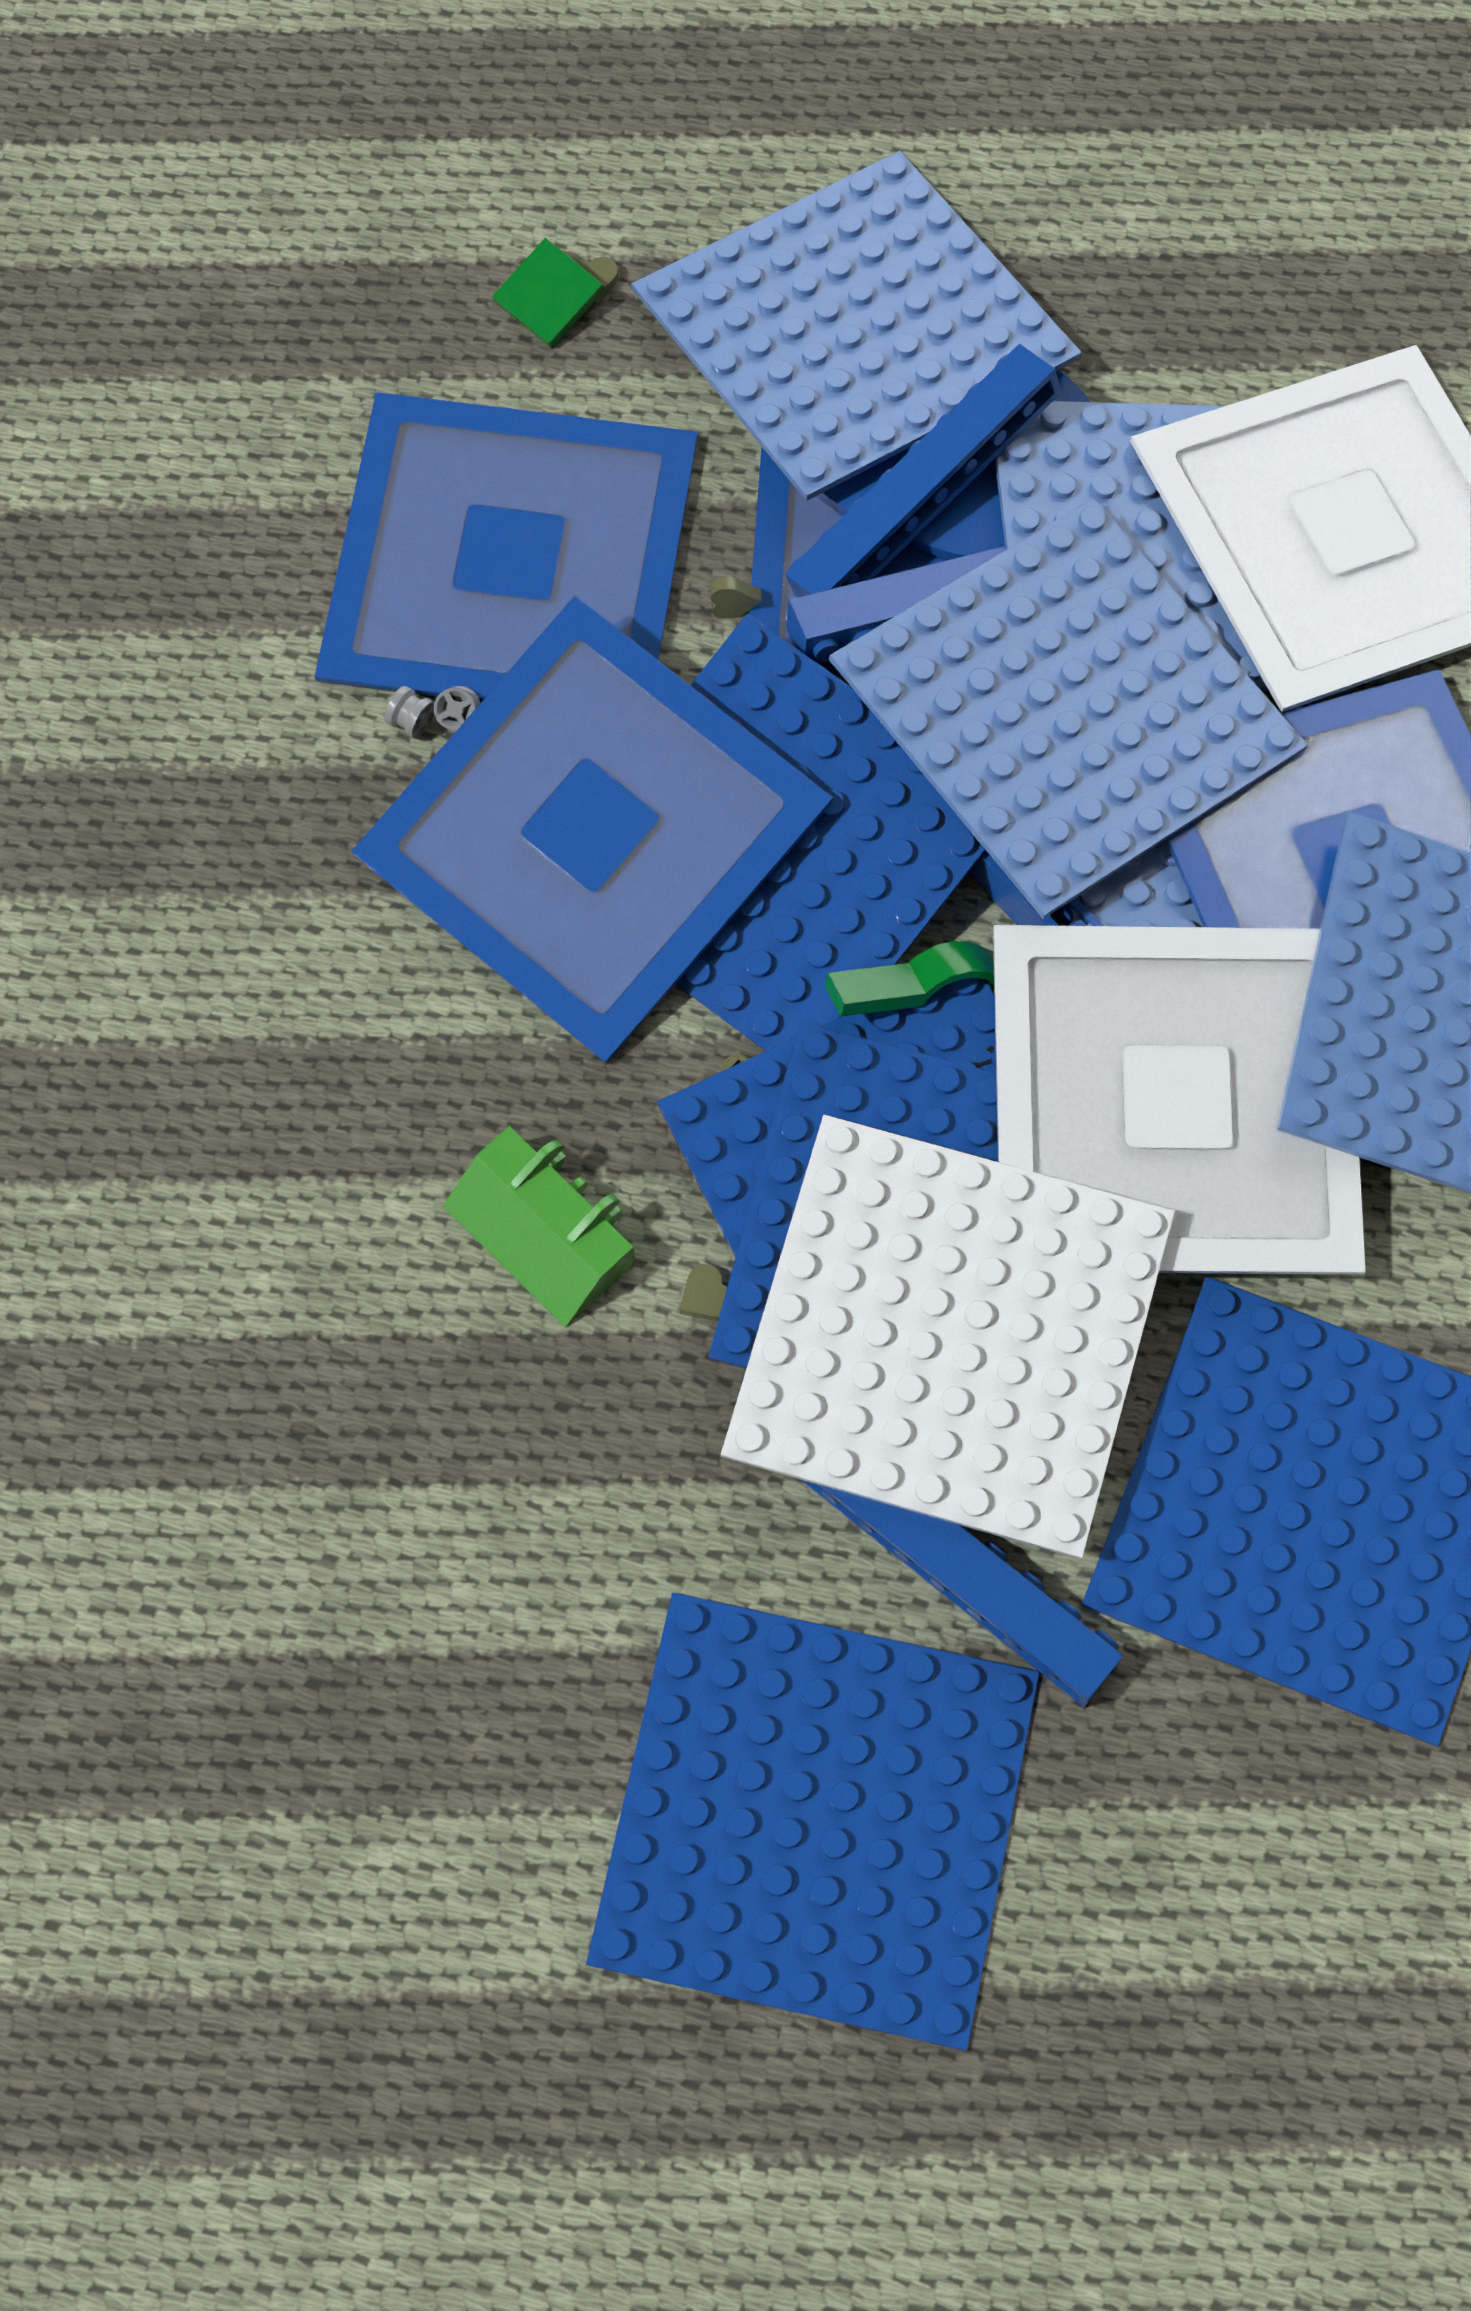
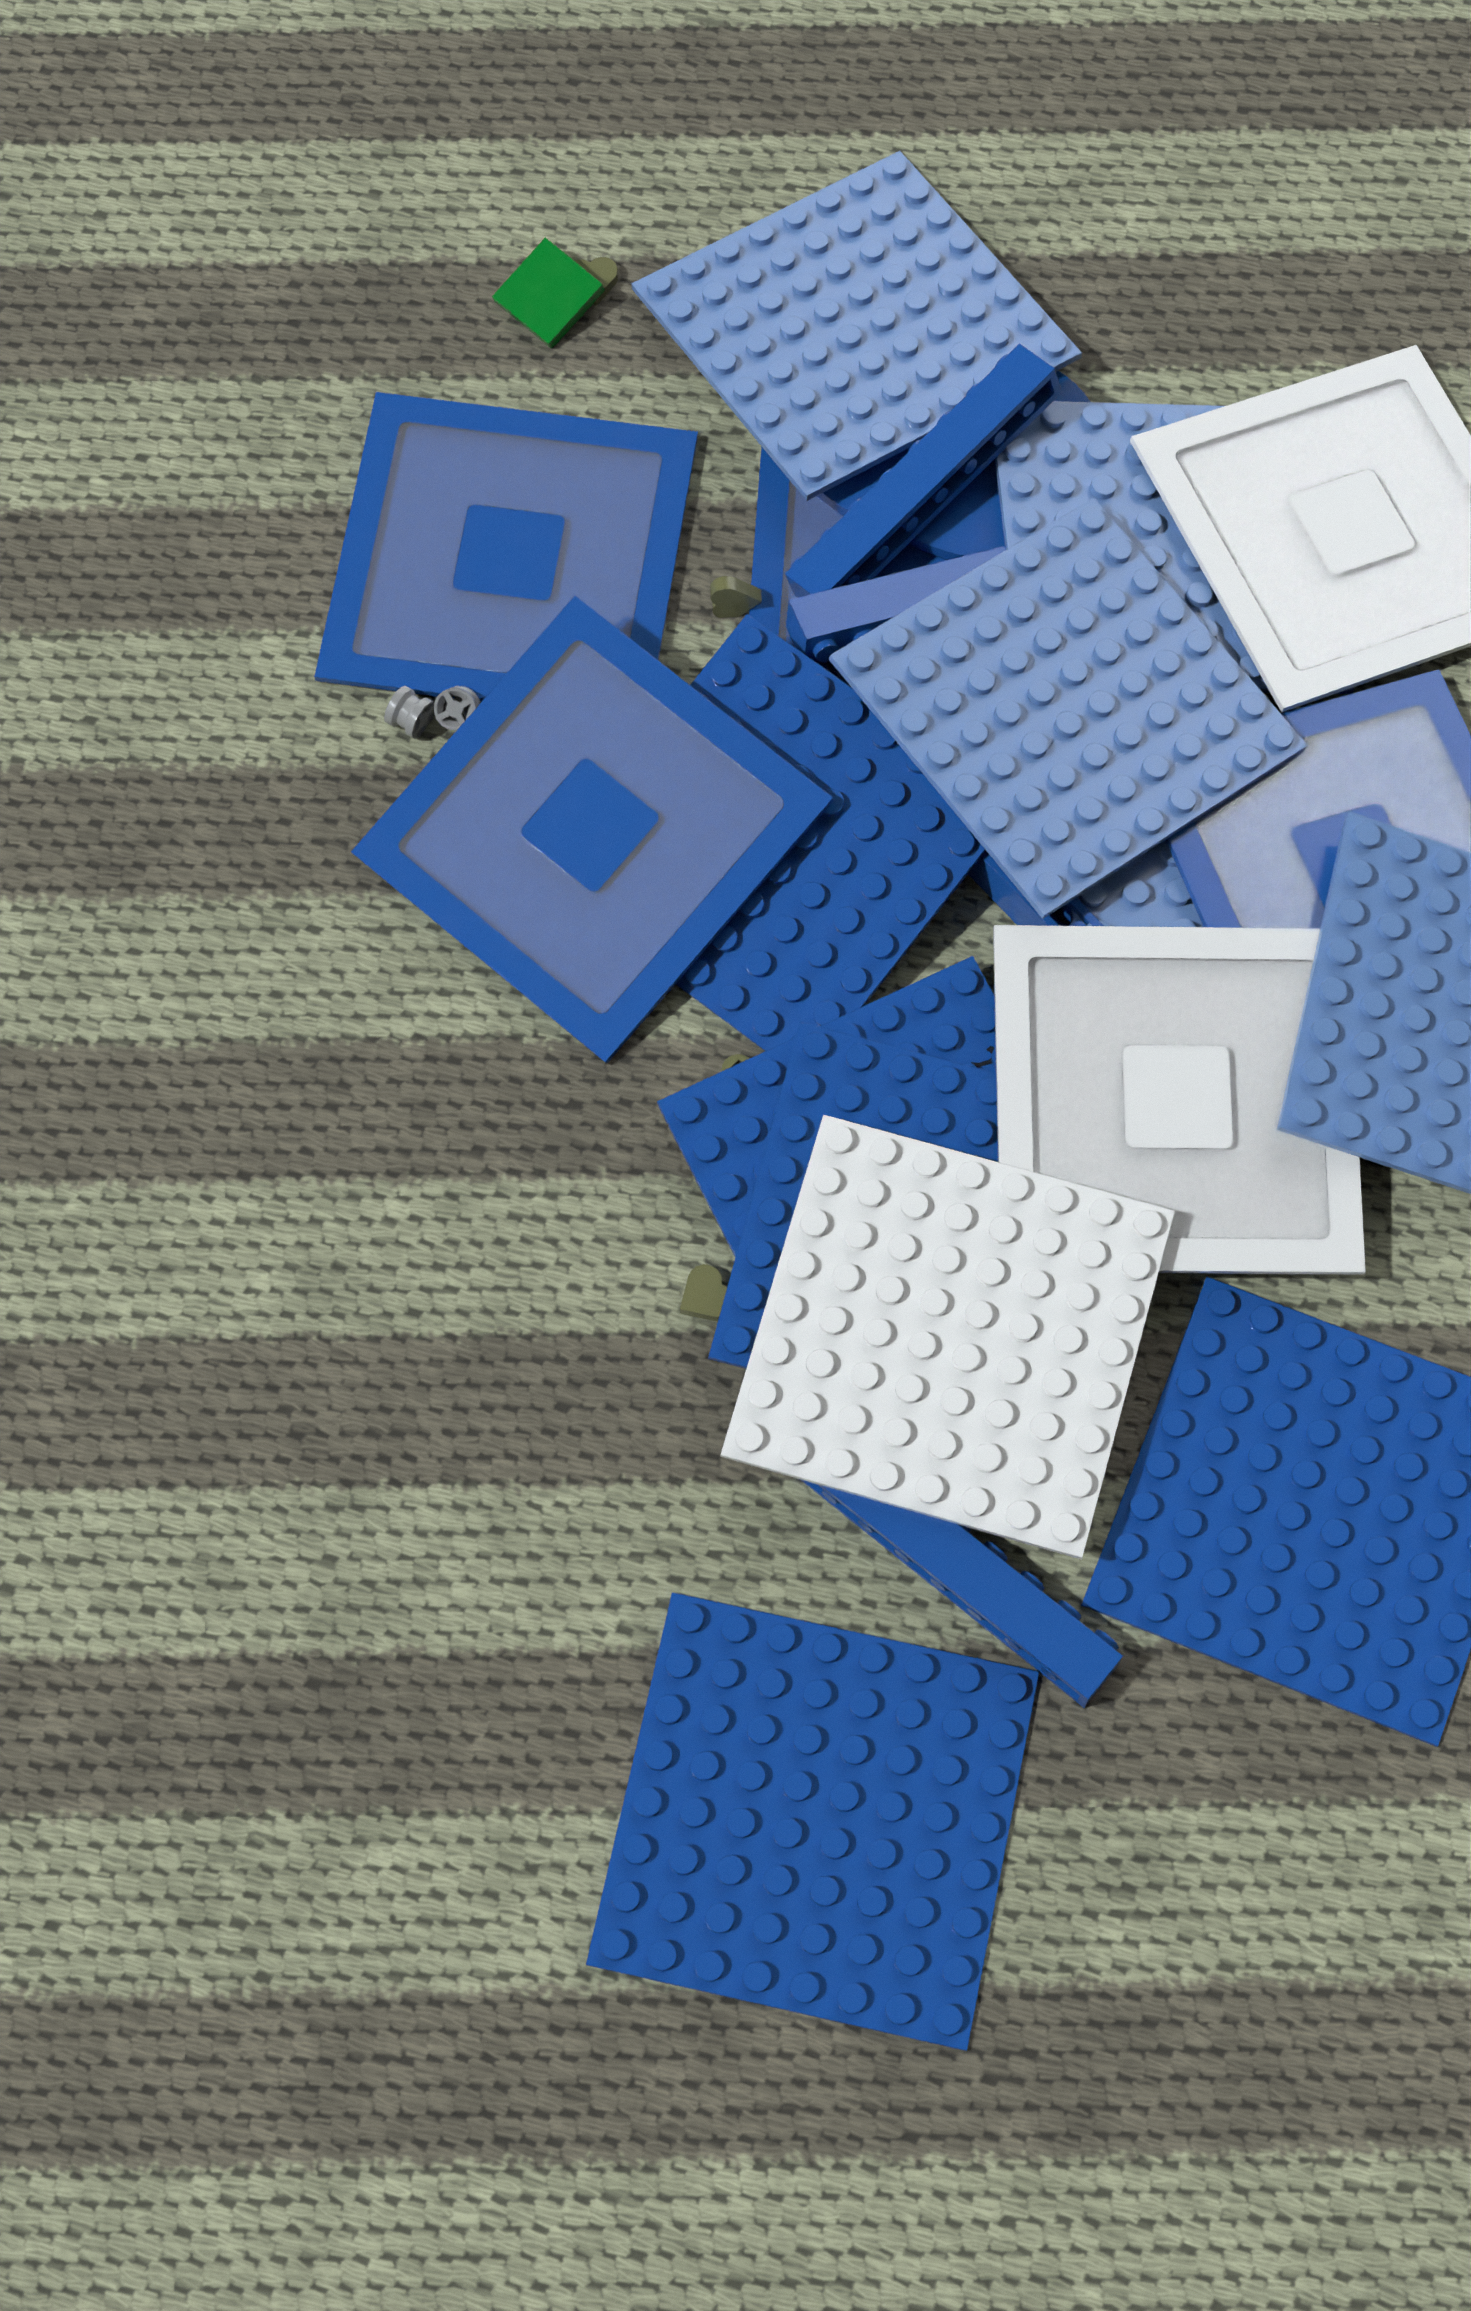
bright green piece [443,1126,635,1327] -> none
green piece [824,941,994,1017] -> none

